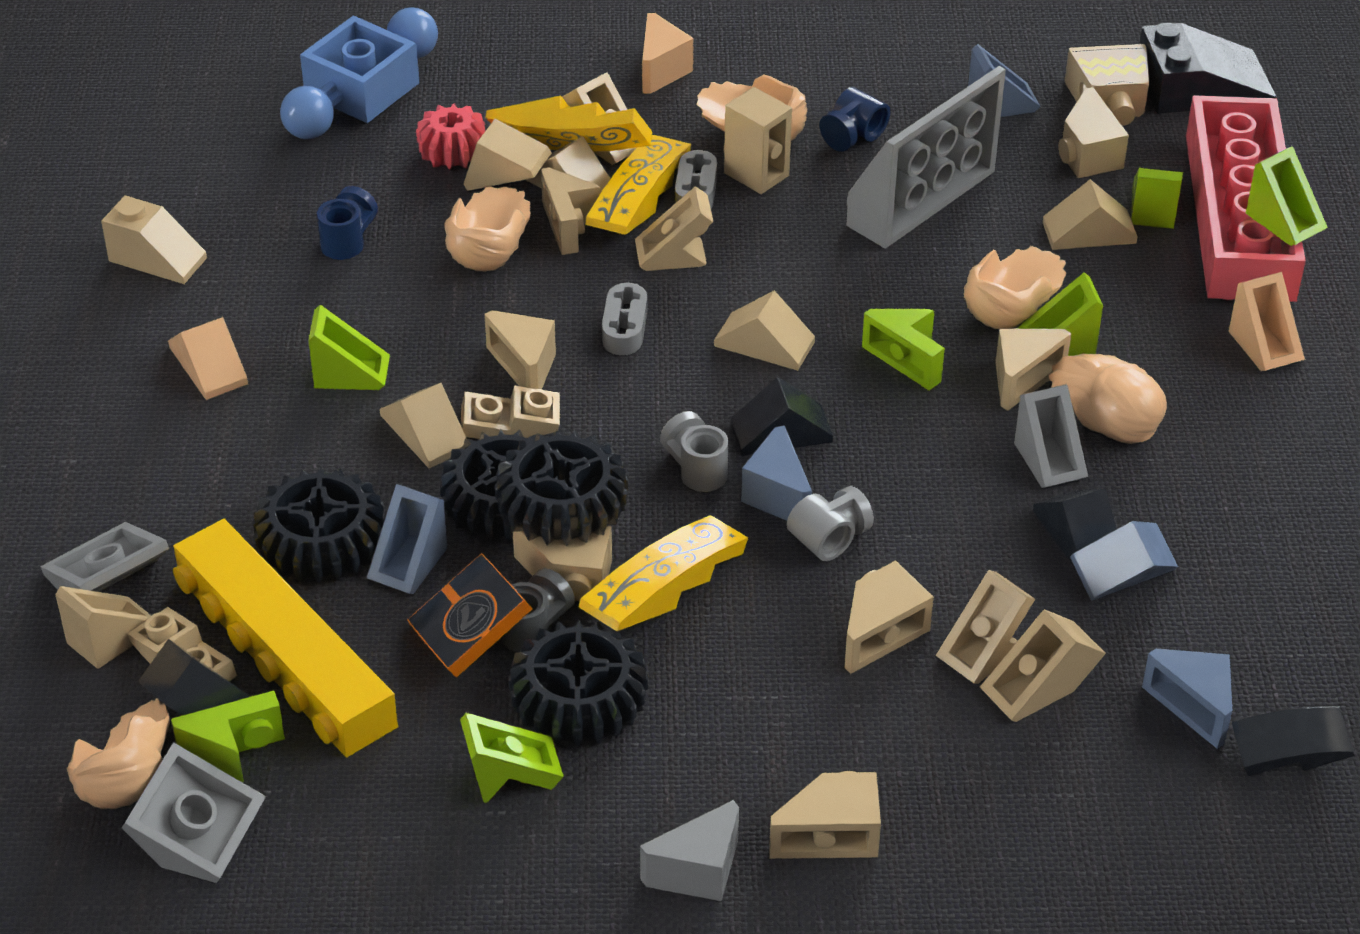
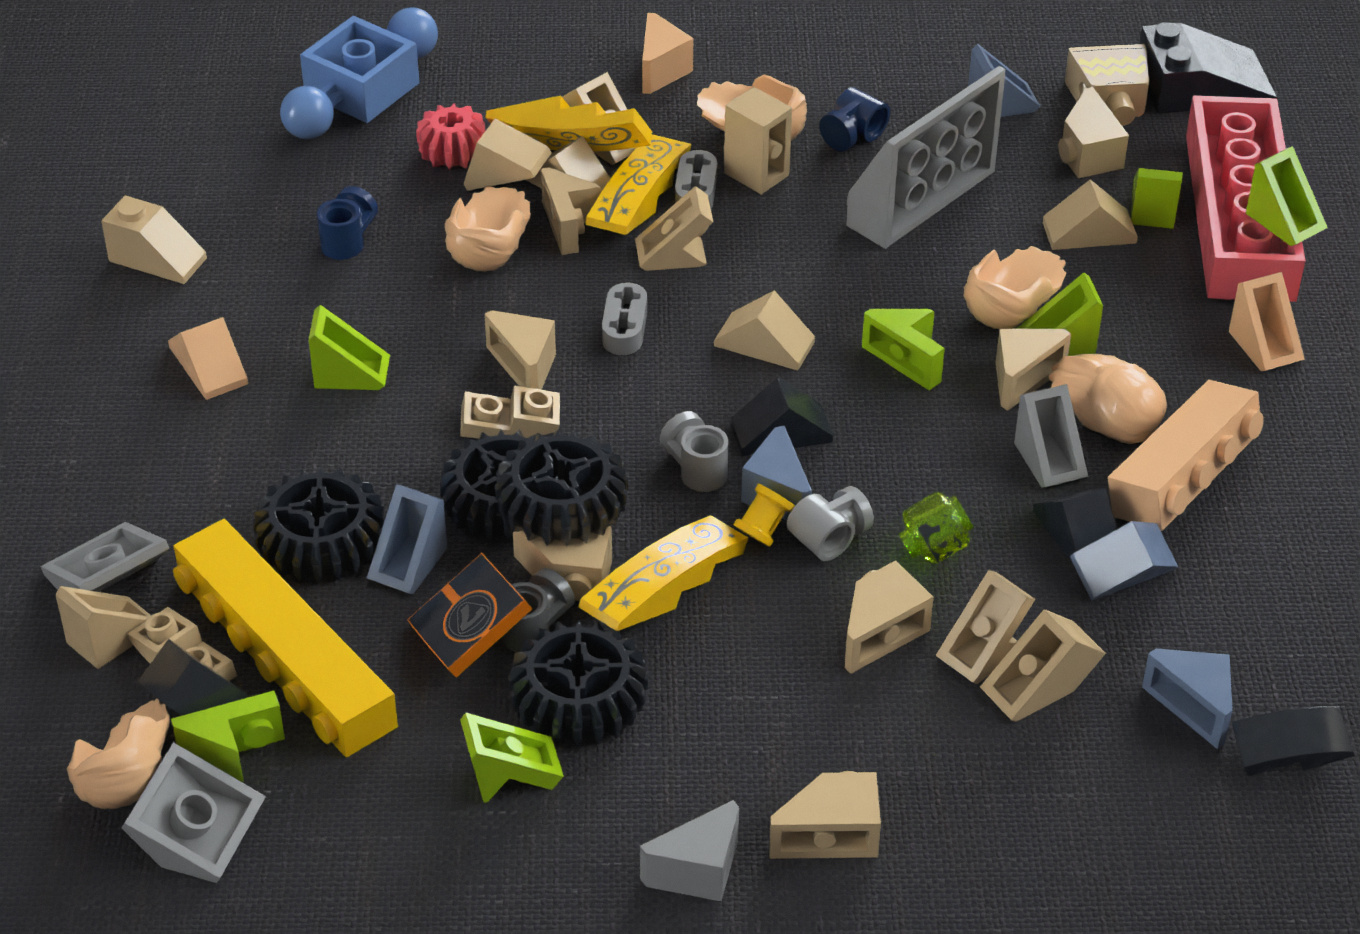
tan slope [380,383,467,468] -> none
none -> yellow bush [733,483,795,547]
none -> clear neon green head [898,492,974,564]
none -> light nougat brick [1108,380,1263,531]

